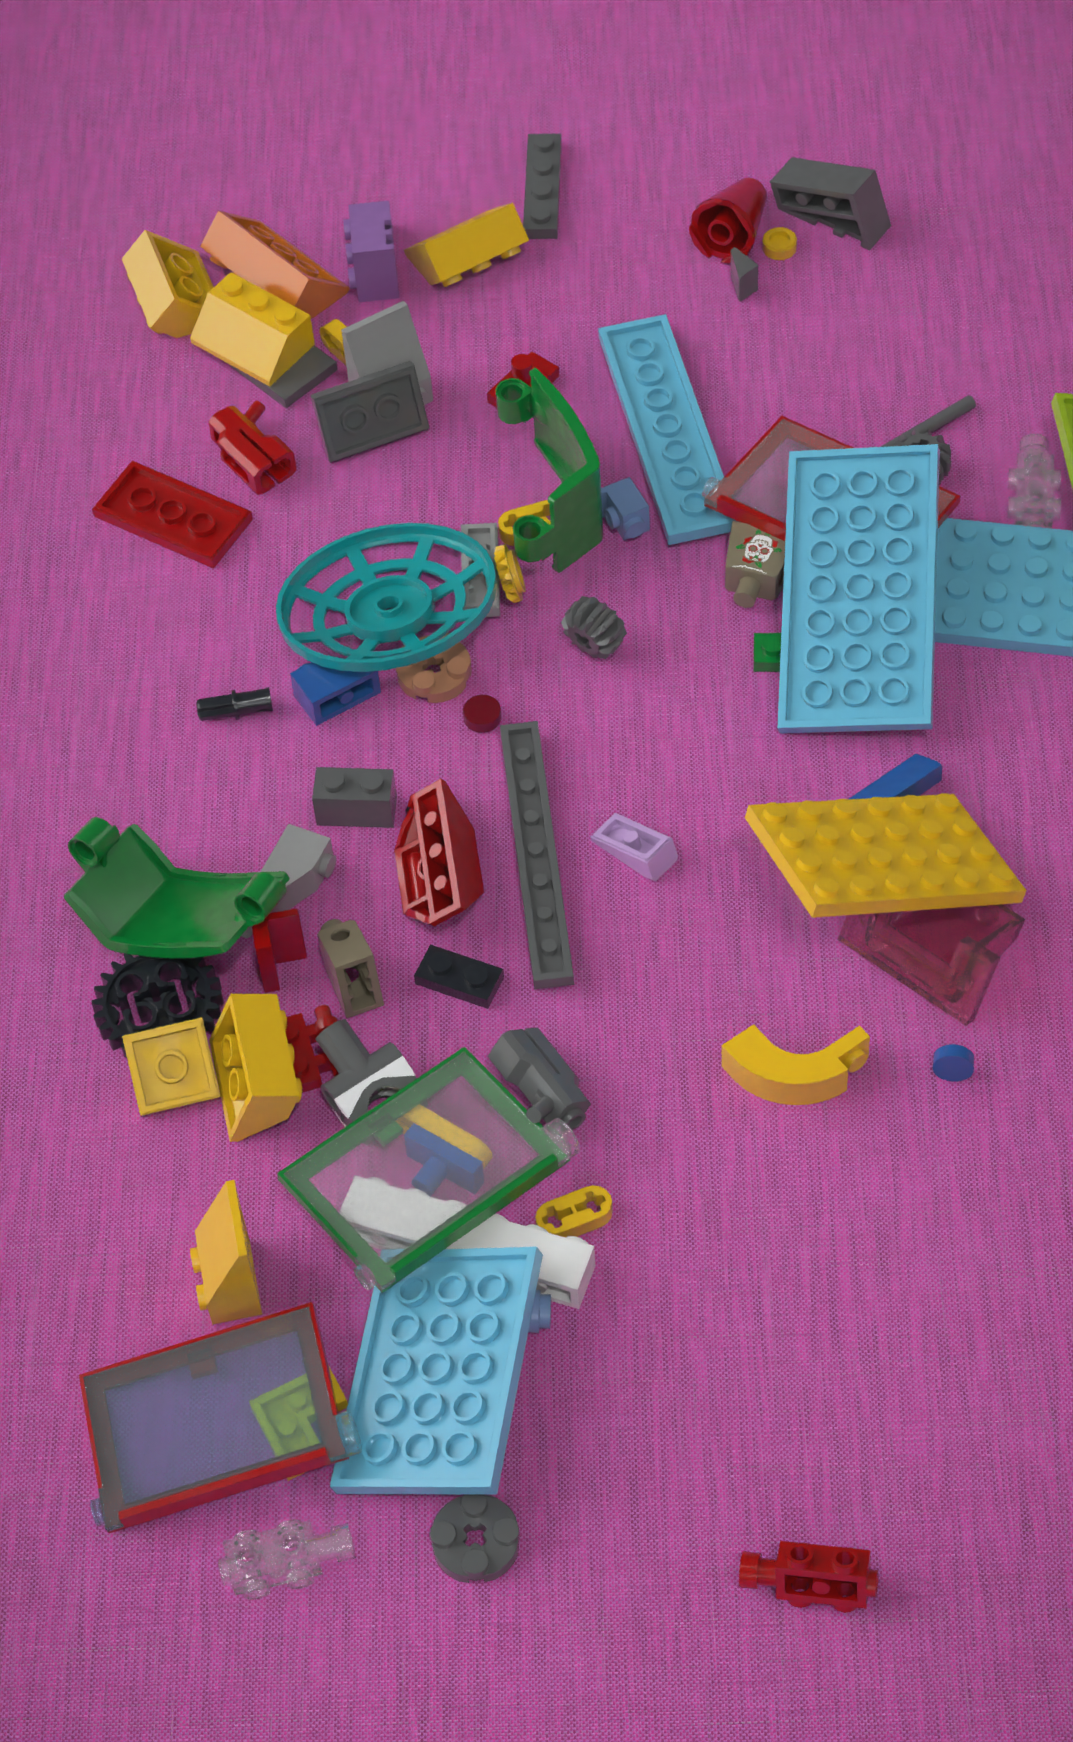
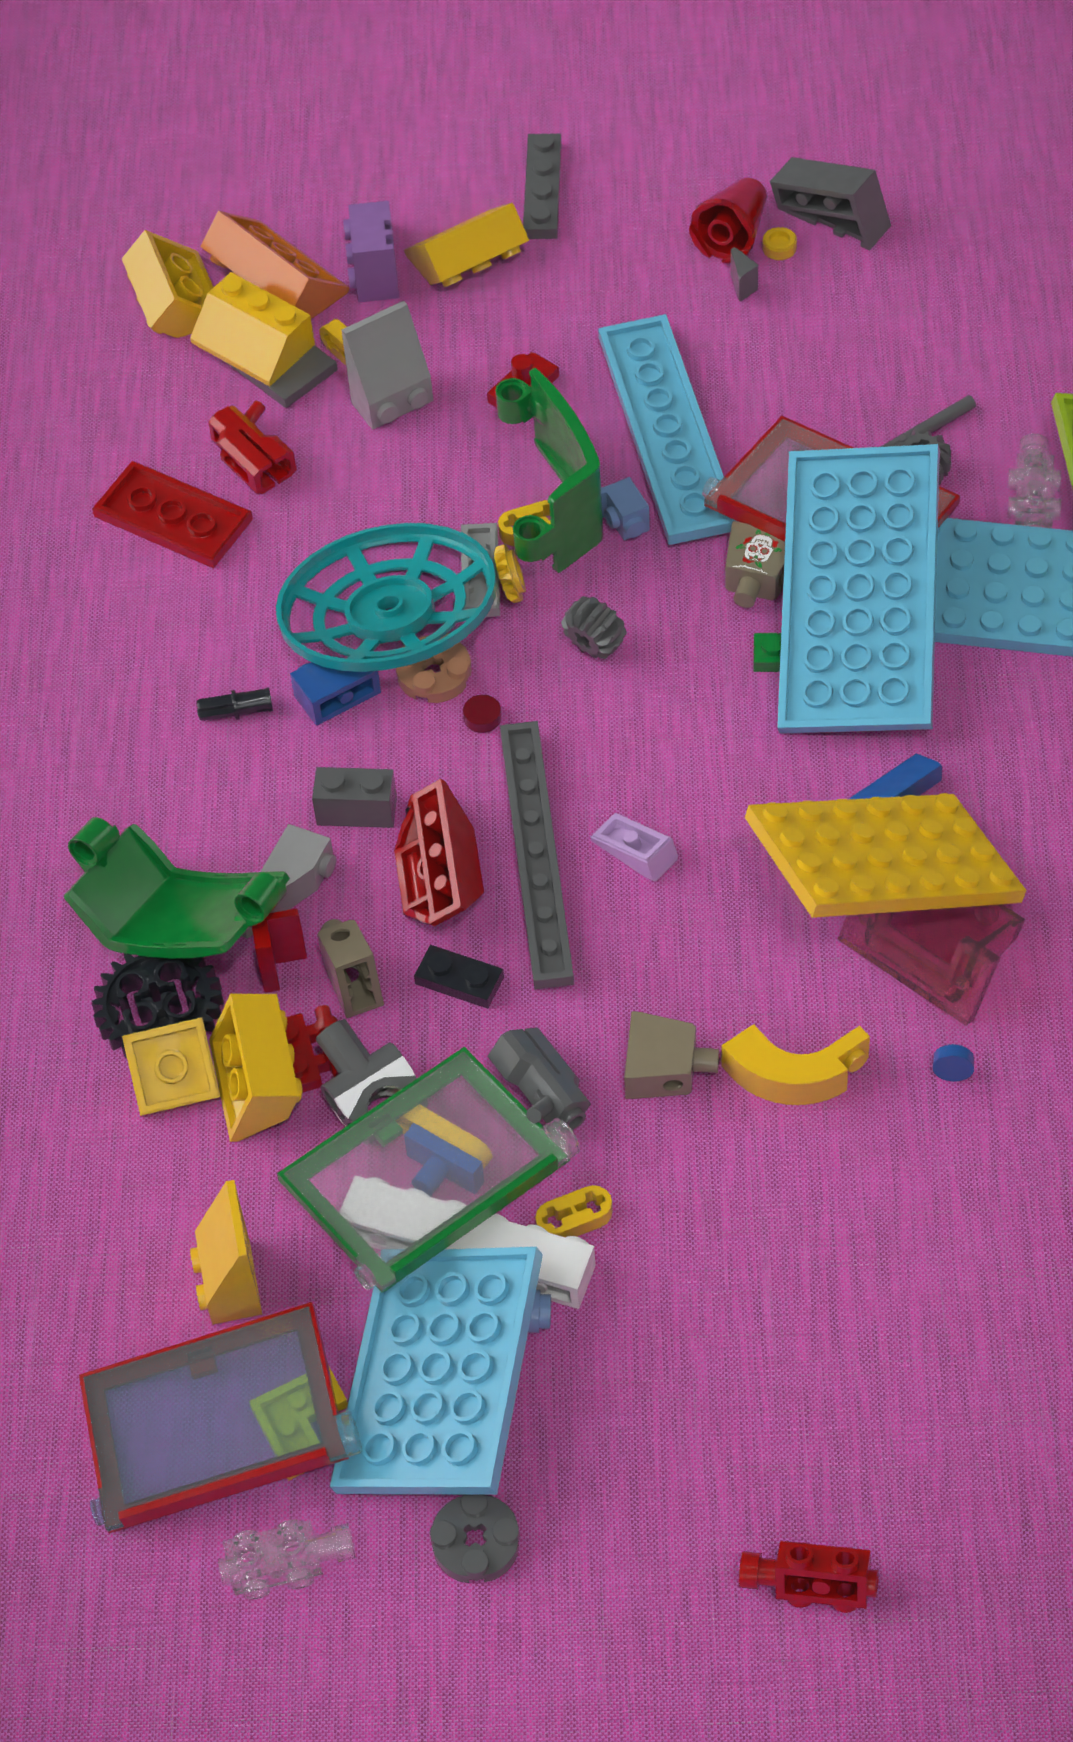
dark grey tile [310,361,430,463] -> none
none -> dark tan torso [624,1011,719,1099]

